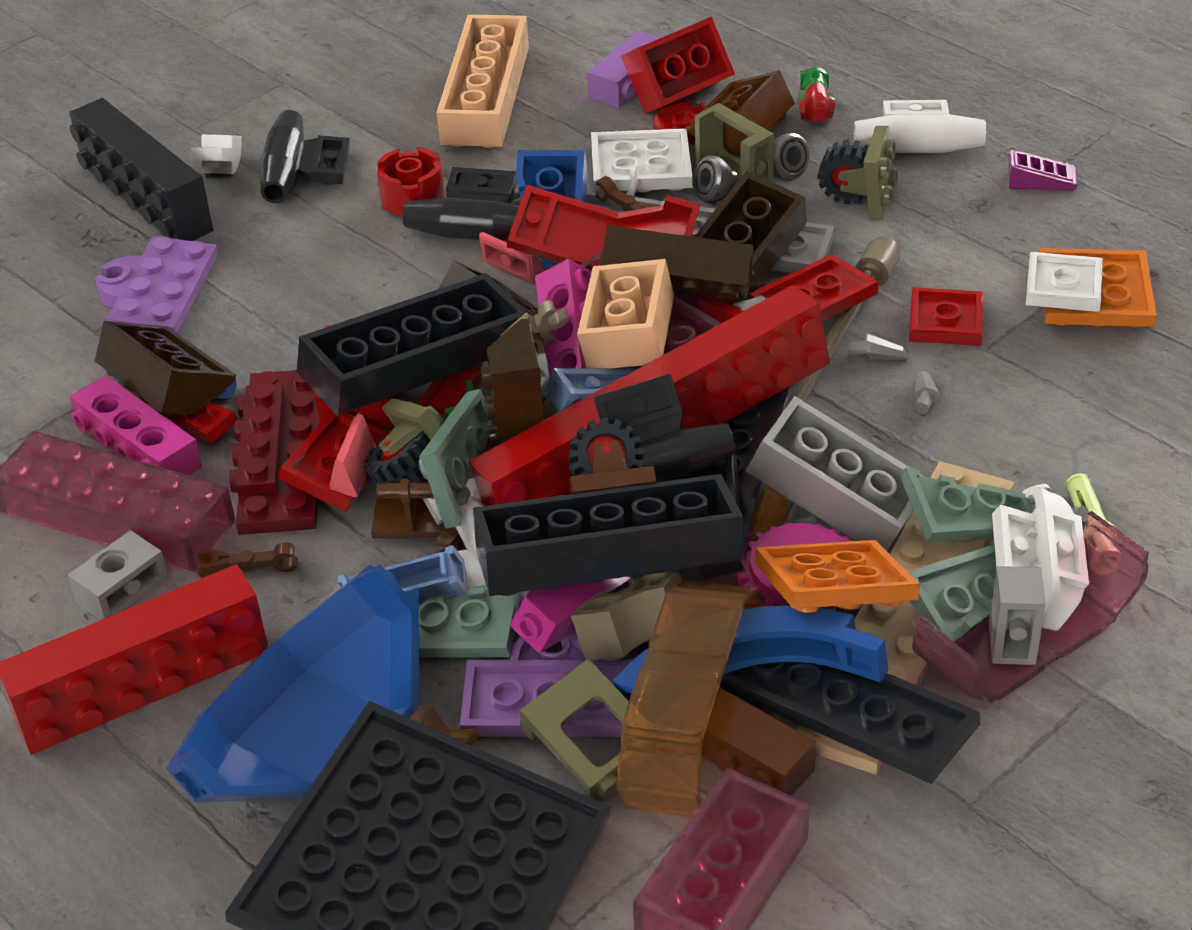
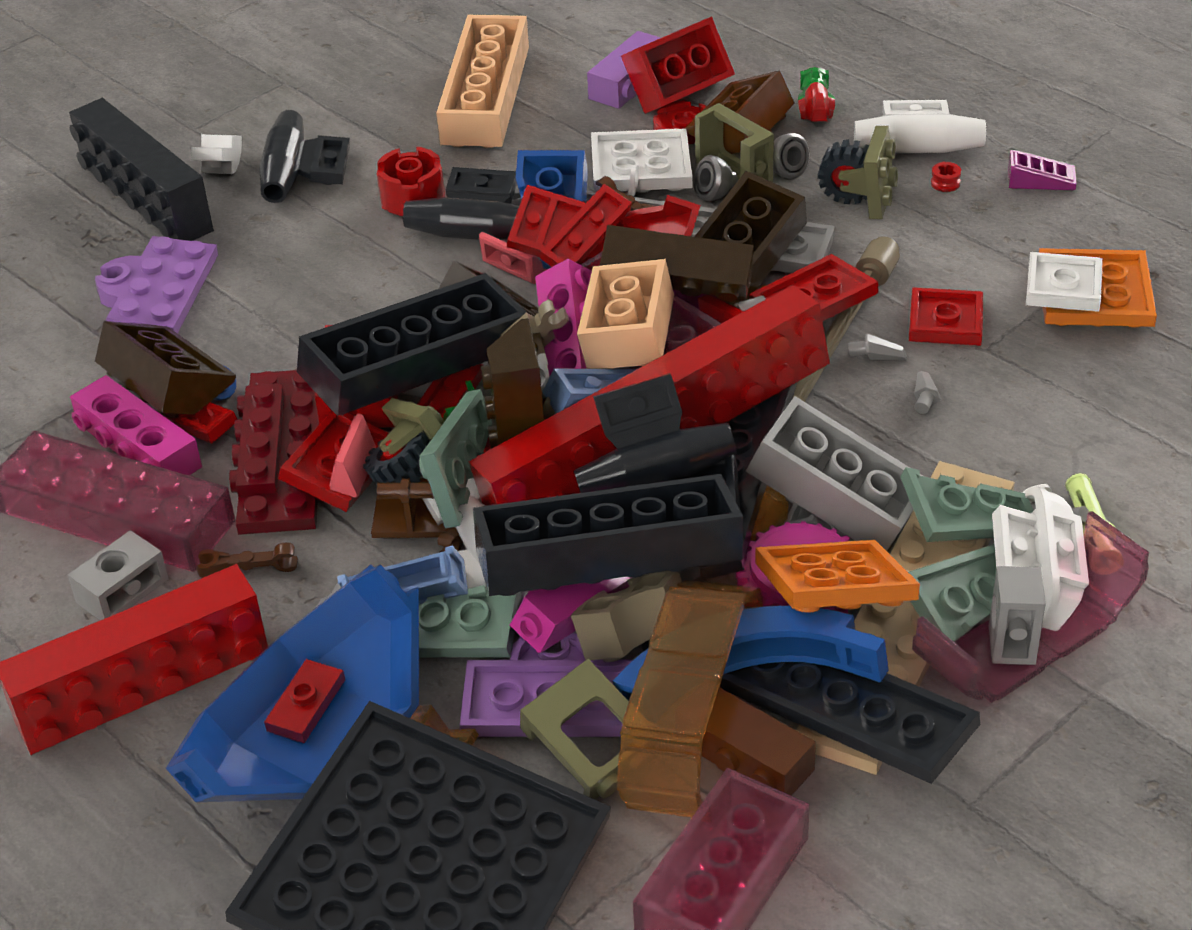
plate [569,418,656,495] -> none
none -> red plate [264,659,345,743]
none -> red plate [540,184,632,267]
none -> red bush [931,162,962,192]

